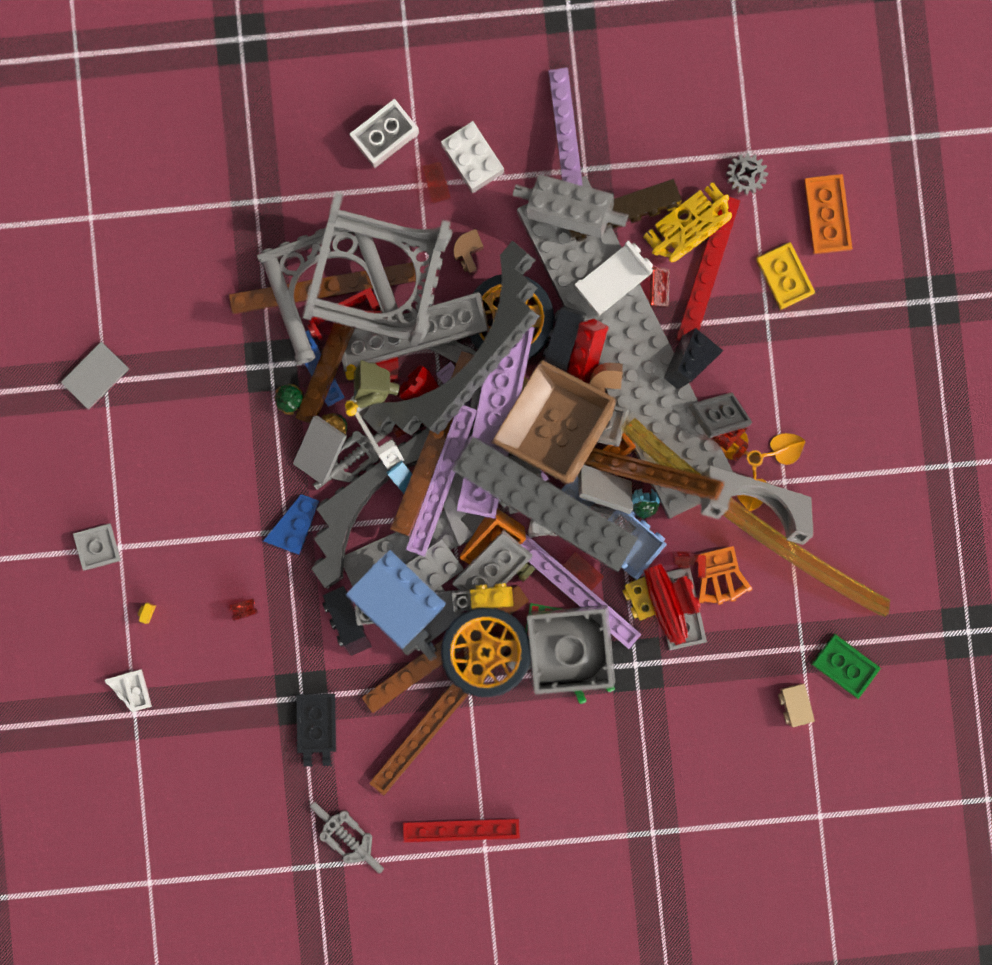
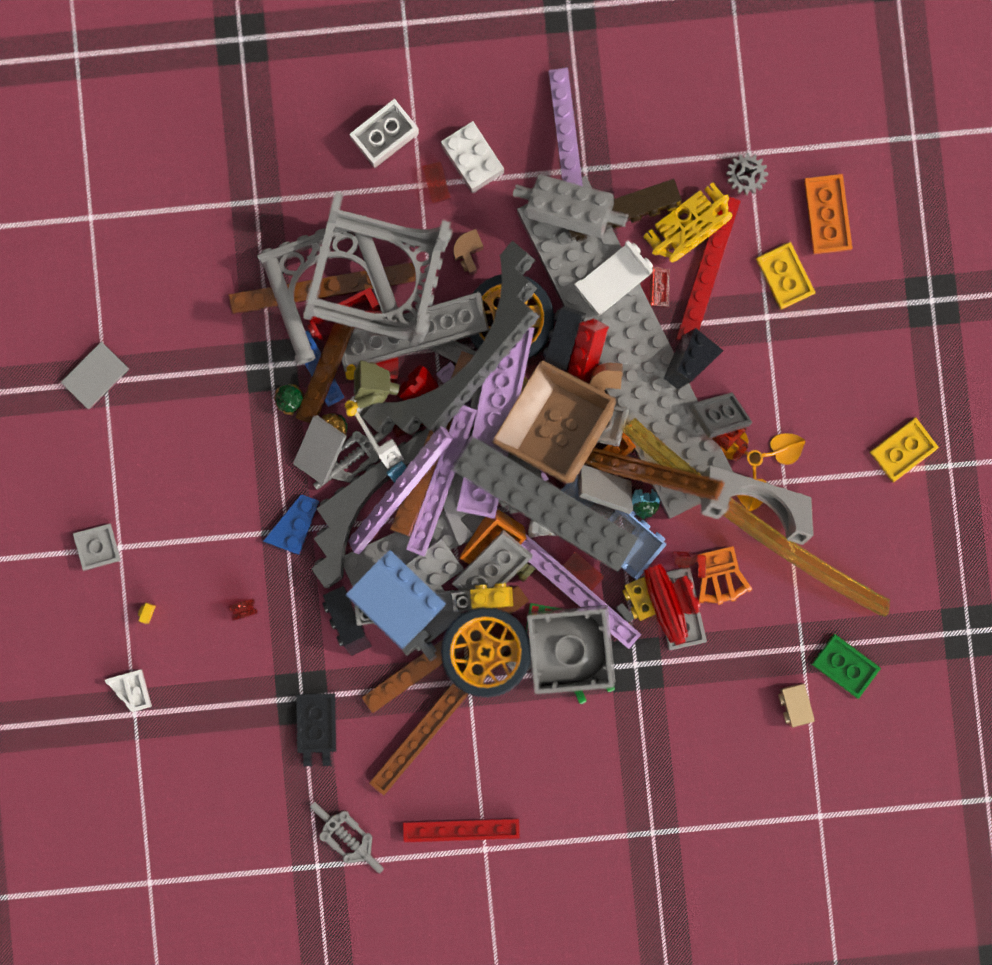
none -> lavender plate [348,426,452,555]
none -> dark grey tile [616,603,634,622]
none -> yellow tile [869,417,939,483]

